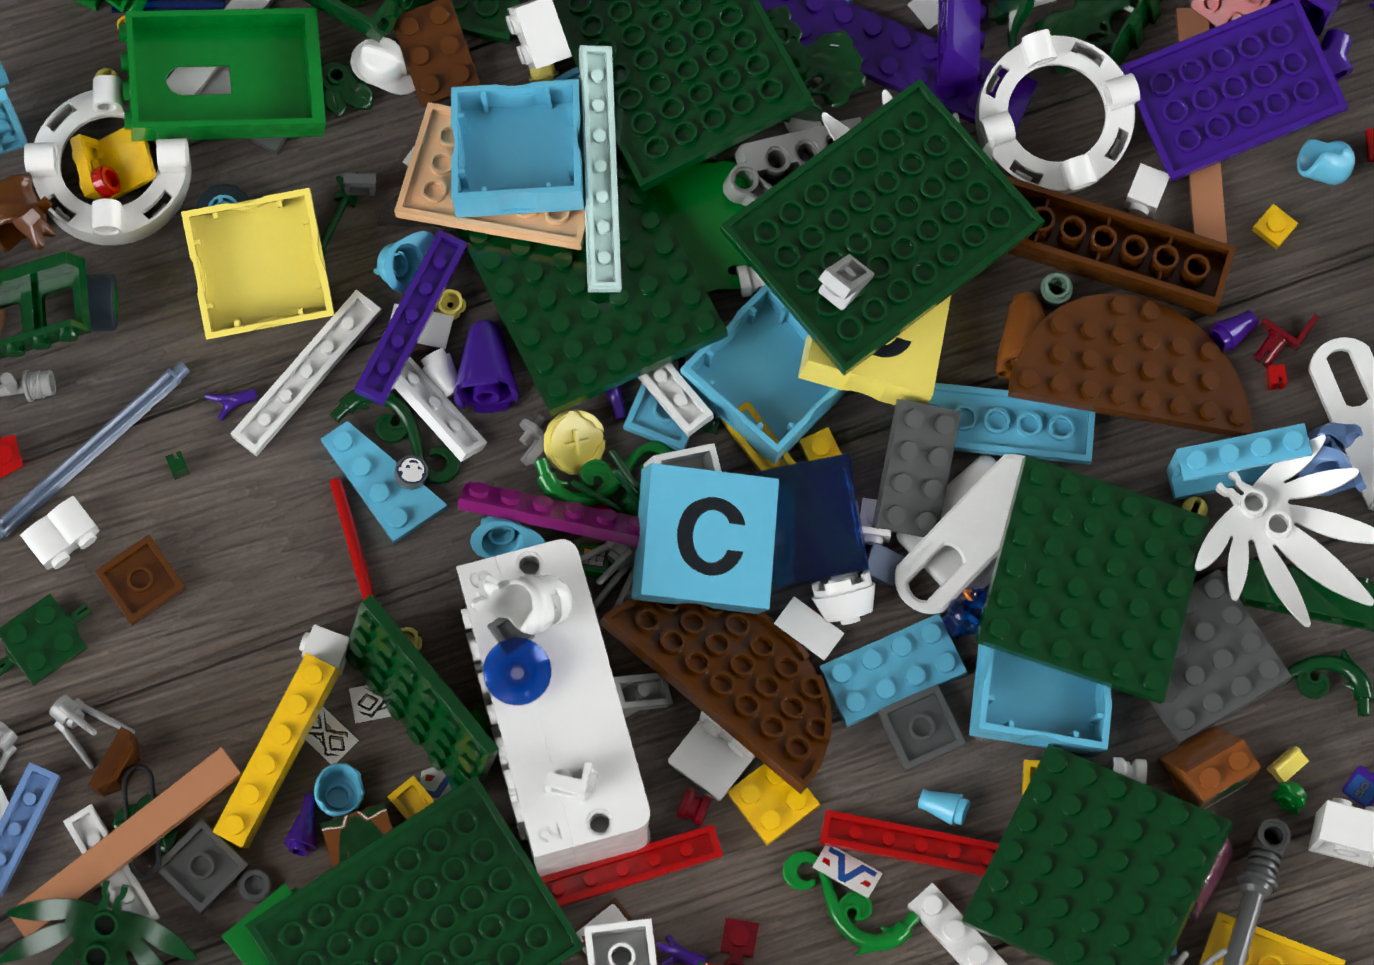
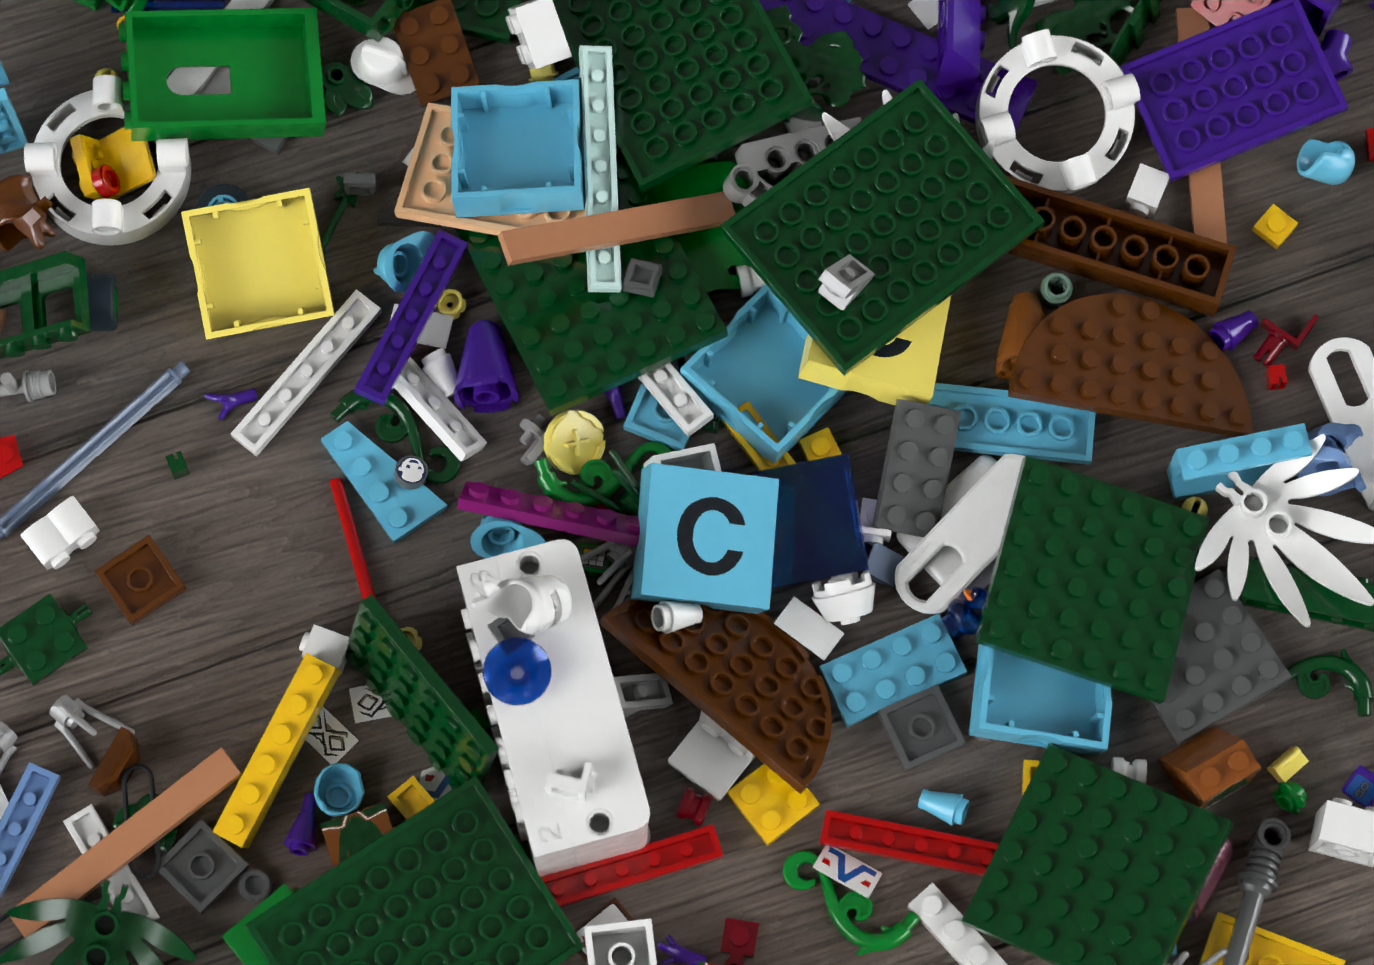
none -> nougat tile [498,192,736,266]
none -> dark grey tile [622,258,663,298]
none -> white cone [651,601,703,634]

